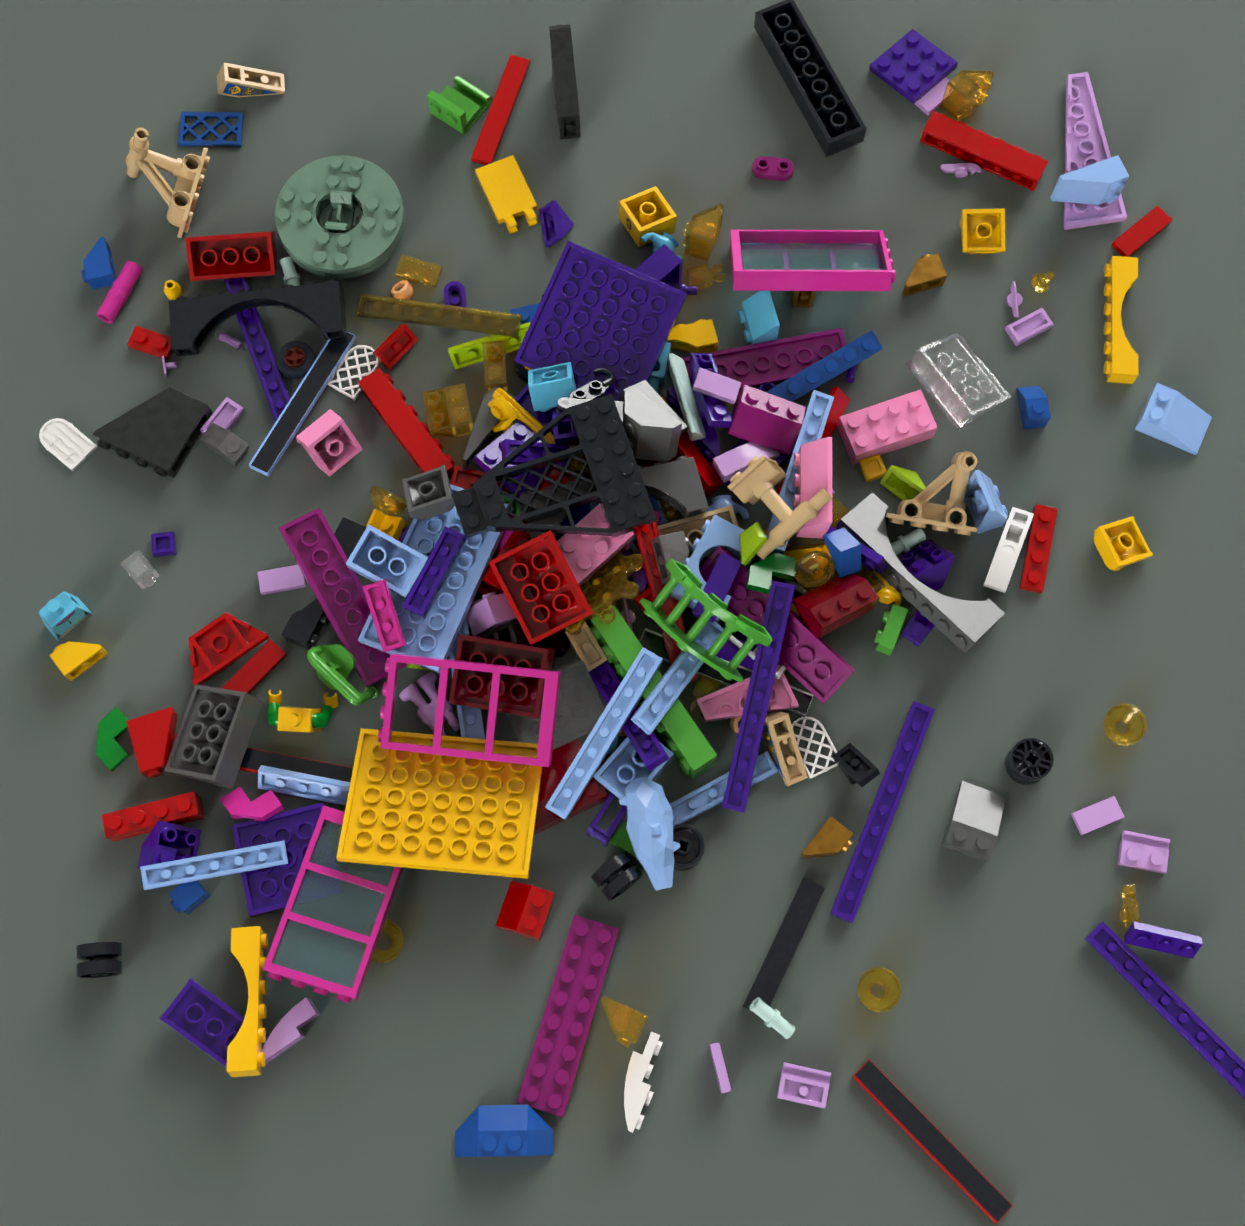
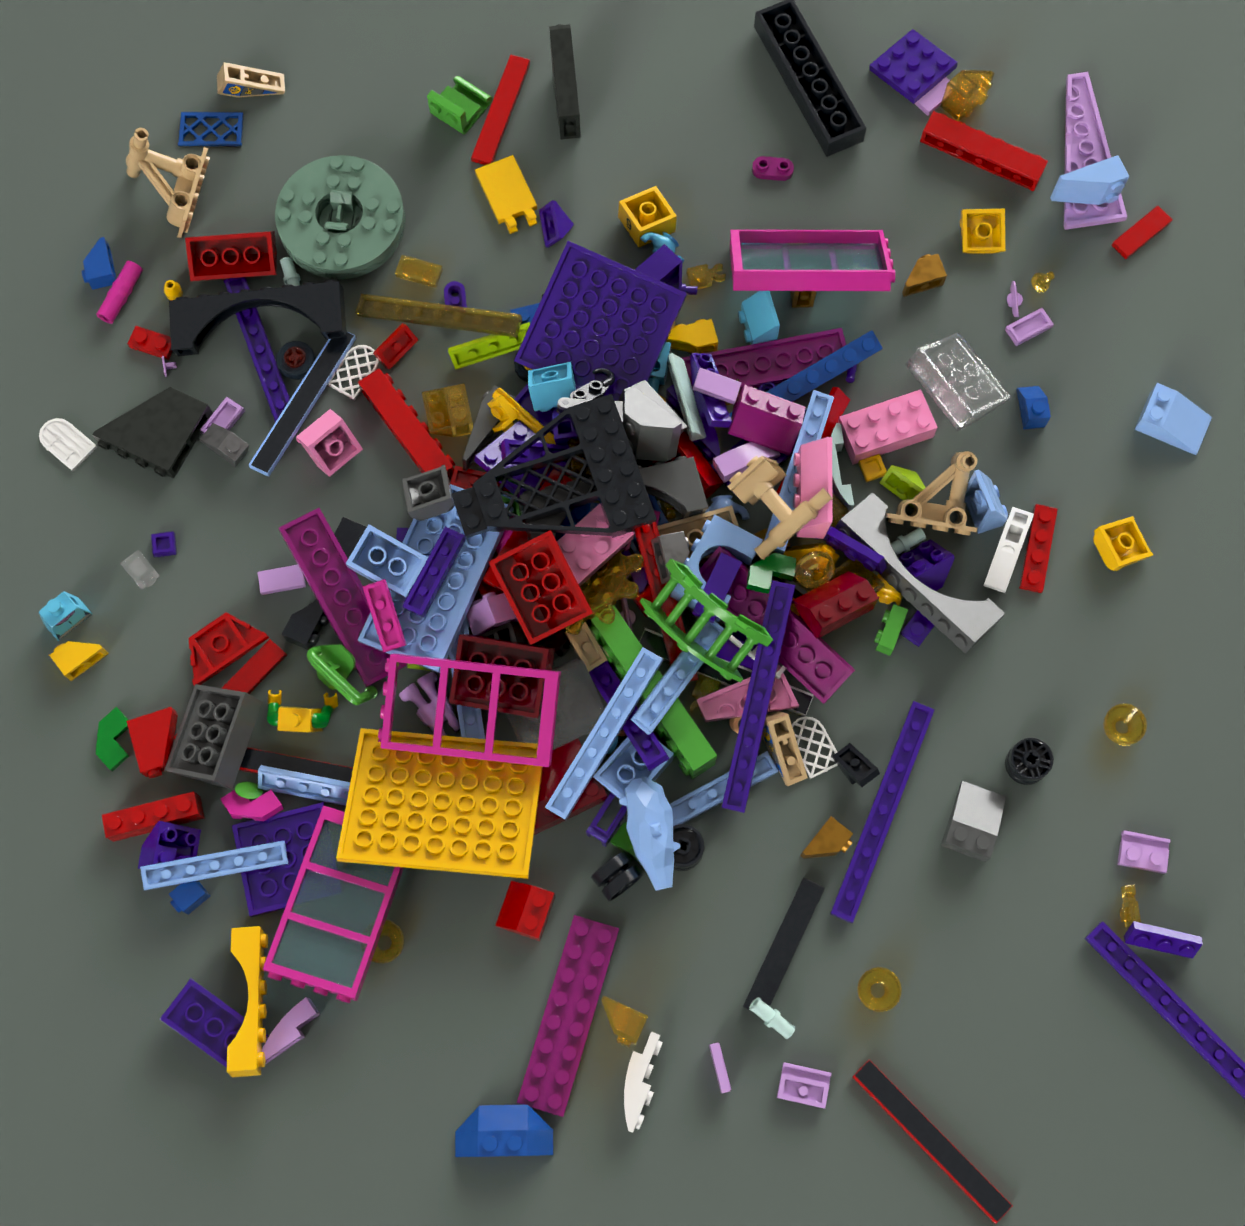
black wheel [76,942,122,978] -> none
lavender piece [215,331,246,351] -> none
yellow bracket [366,509,406,540] -> none
clear yellow piece [370,485,407,516] -> none
light nougat piece [391,280,413,302] -> none
clear yellow slope [482,341,508,391] -> none
clear yellow slope [682,204,724,261] -> none
lime piece [739,522,767,566] -> none
blue slope [823,528,861,578] -> none
lavender piece [940,163,982,178] -> none
lavender tile [1071,796,1125,835] -> none
yellow arch [1103,256,1139,384] -> none
none -> bright green sticker [235,782,263,799]
none -> light aqua slope [831,423,854,513]

